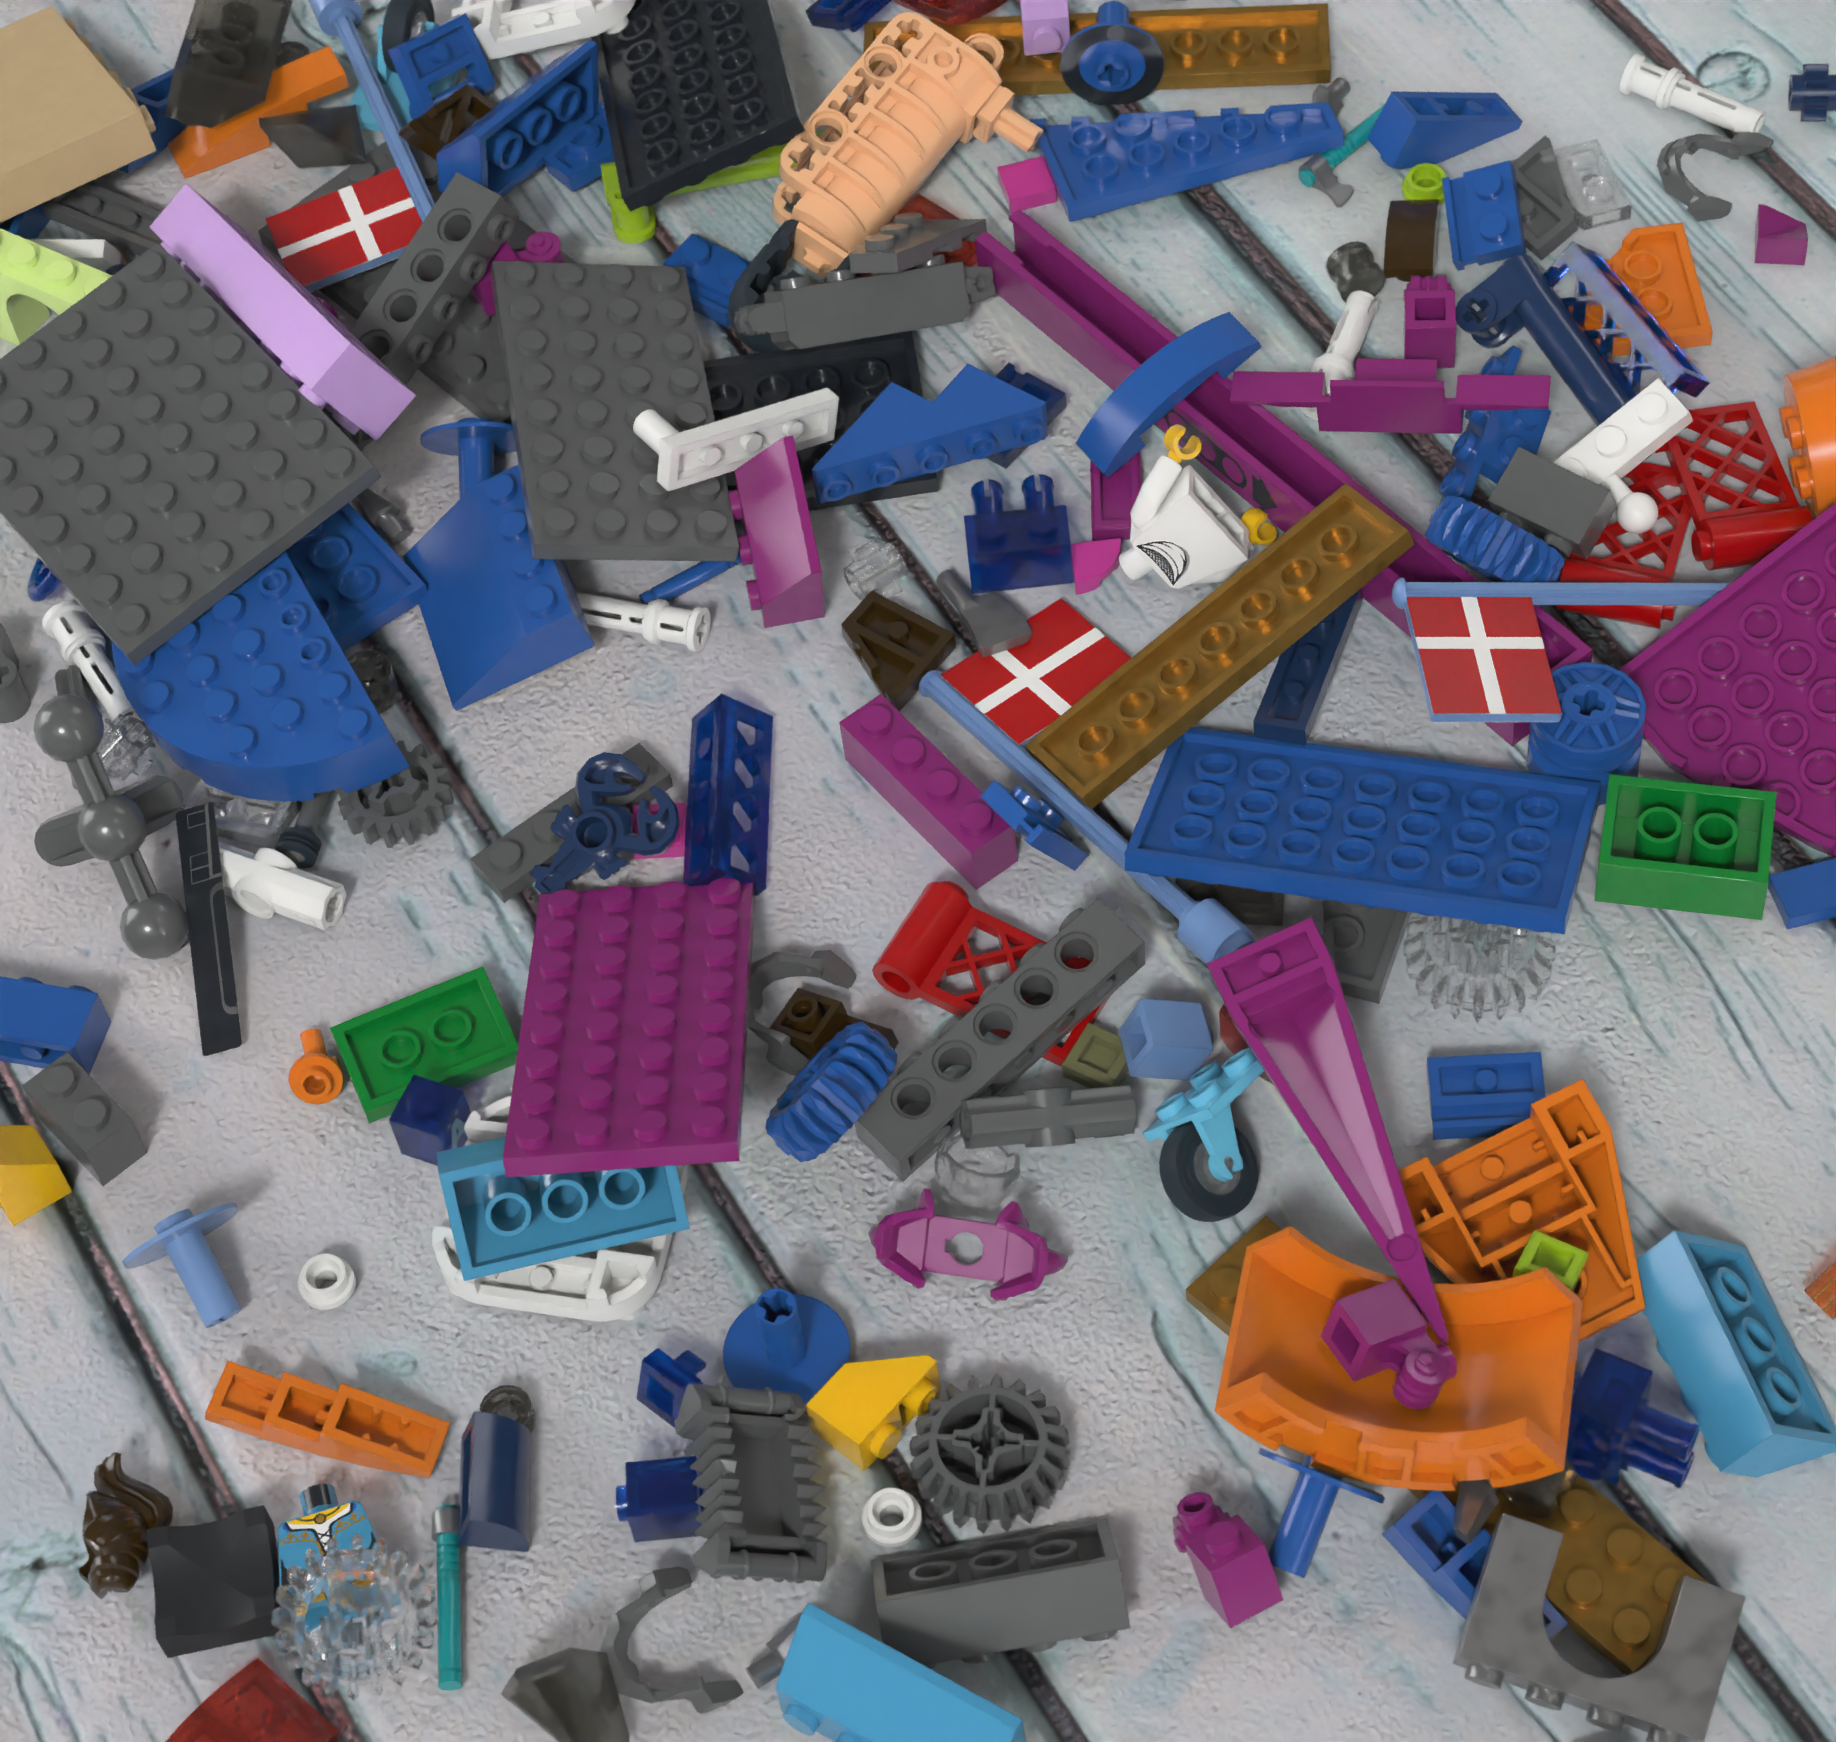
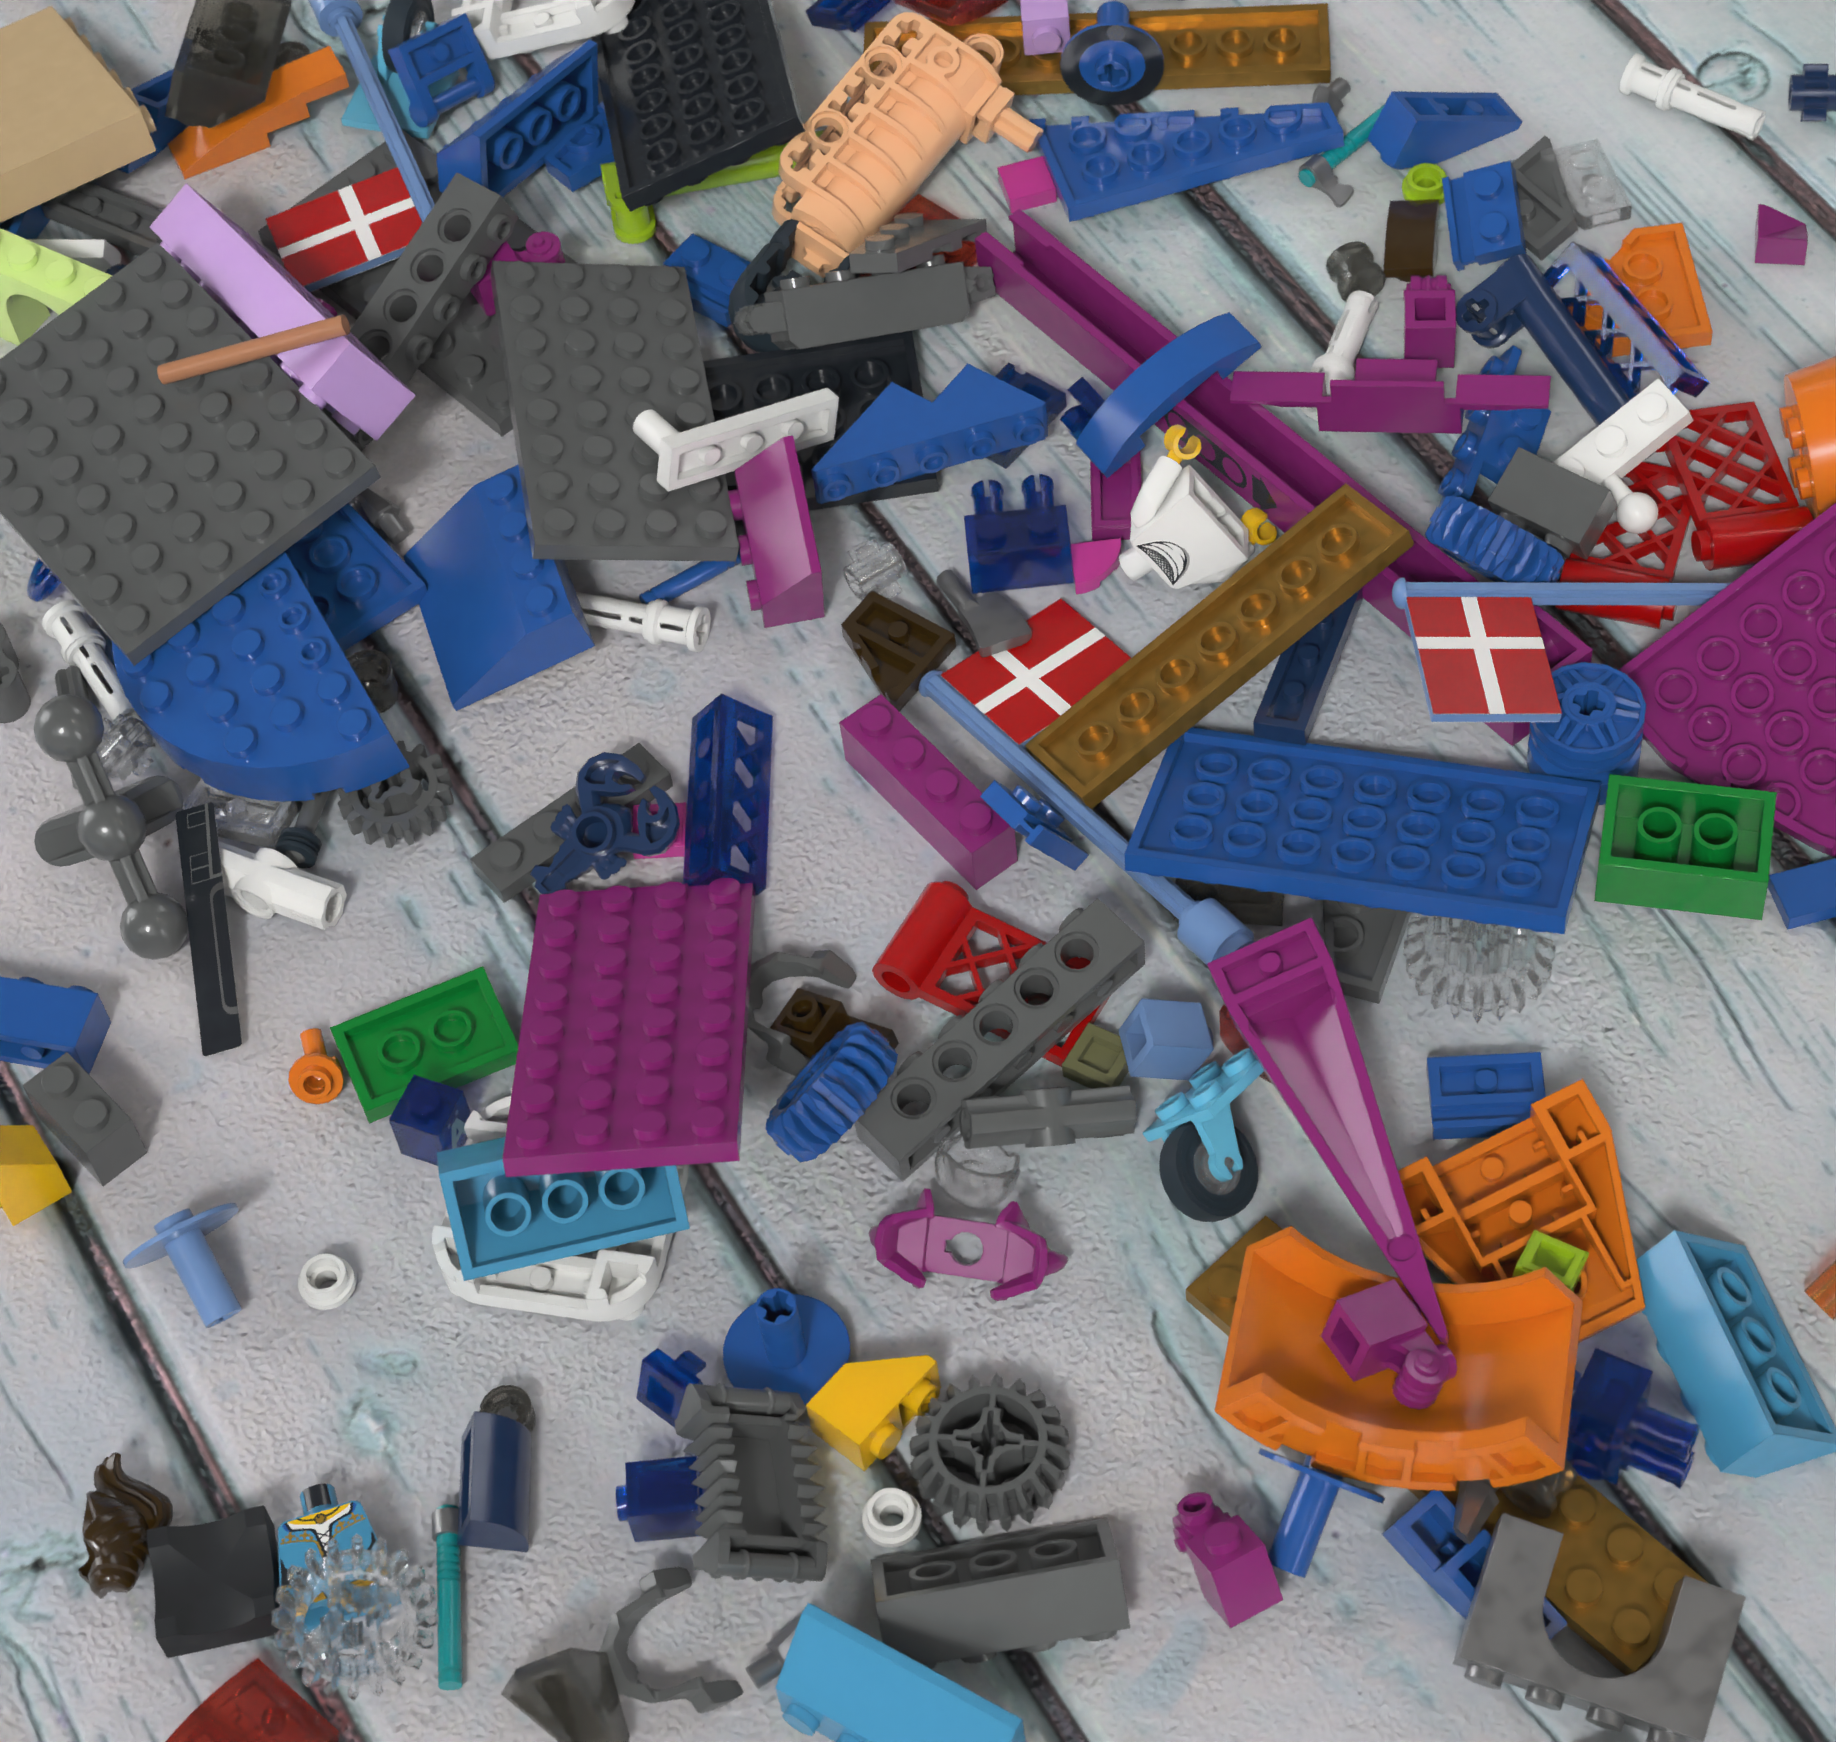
orange slope [205,1360,451,1479] -> none
clear smoke slope [259,105,368,169] -> none
dark brown wing [399,84,497,161] -> none
blue piece [420,417,516,499] -> none
dark grey helmet [1657,132,1774,222] -> none
none -> nougat bar [157,314,350,385]
none -> clear blue tile [1060,376,1105,441]

